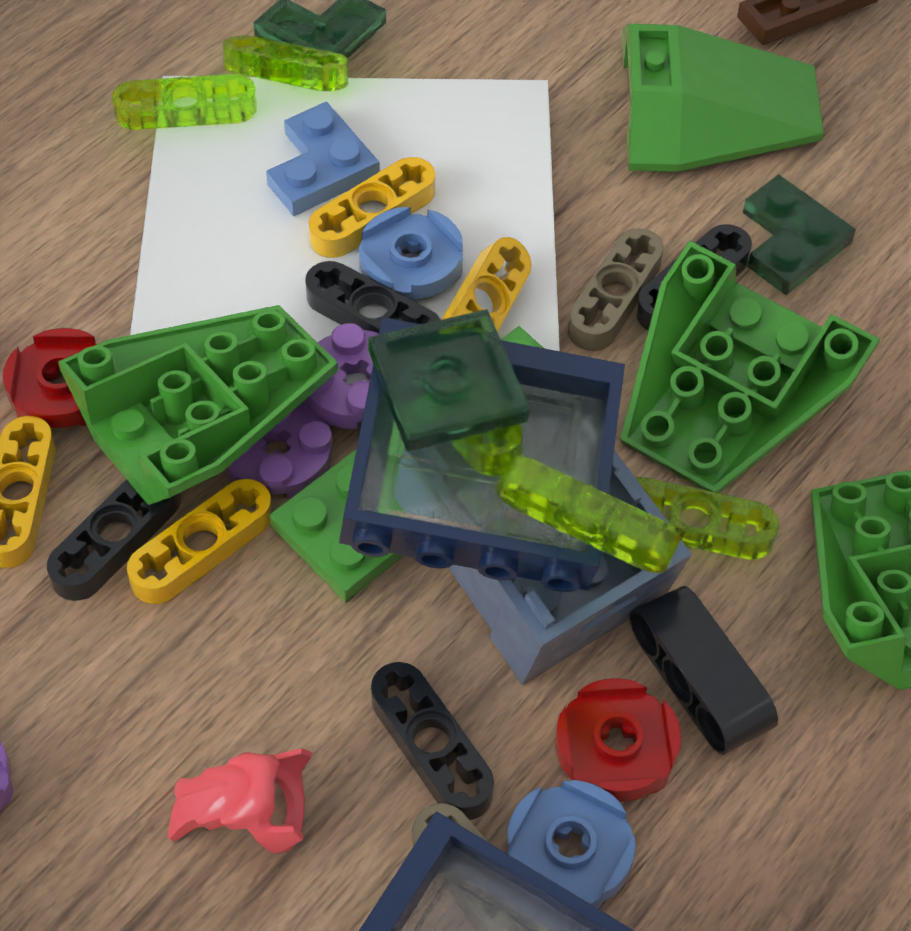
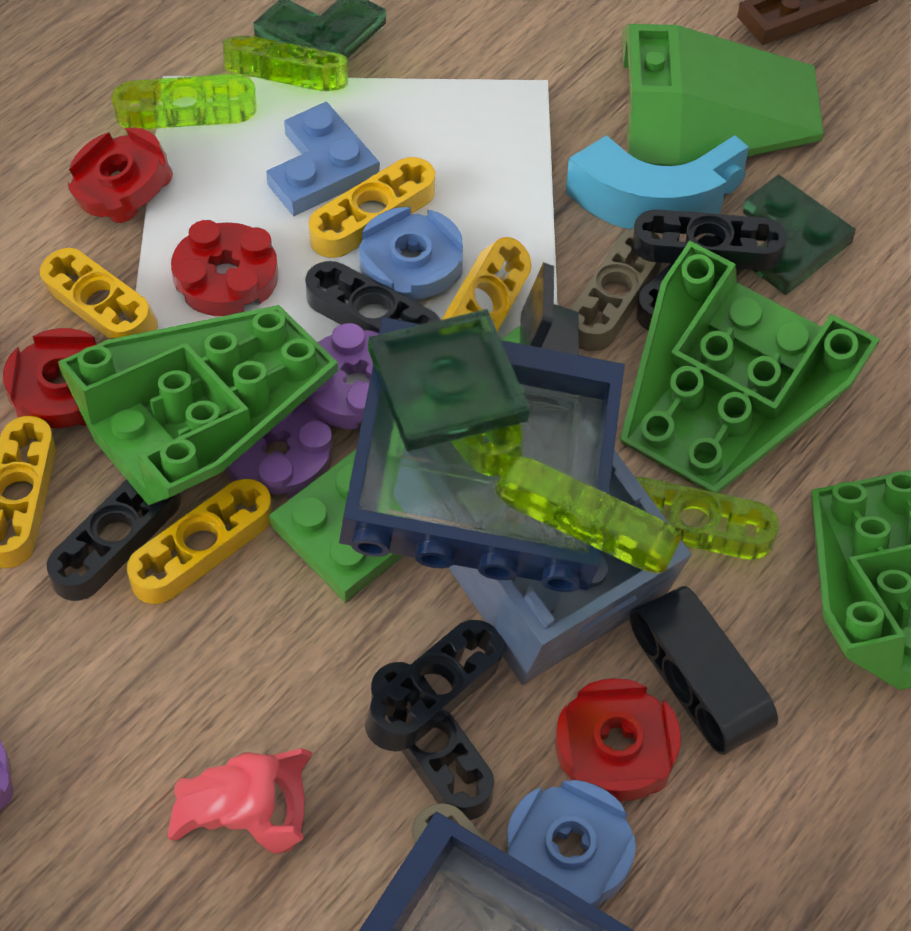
none -> yellow beam [40,248,158,339]
none -> red plate [68,127,173,223]
none -> red plate [171,220,278,316]
none -> black beam [365,620,505,751]
none -> black panel [520,262,579,355]
none -> medium azure arch [566,135,749,229]
none -> black beam [633,210,787,271]

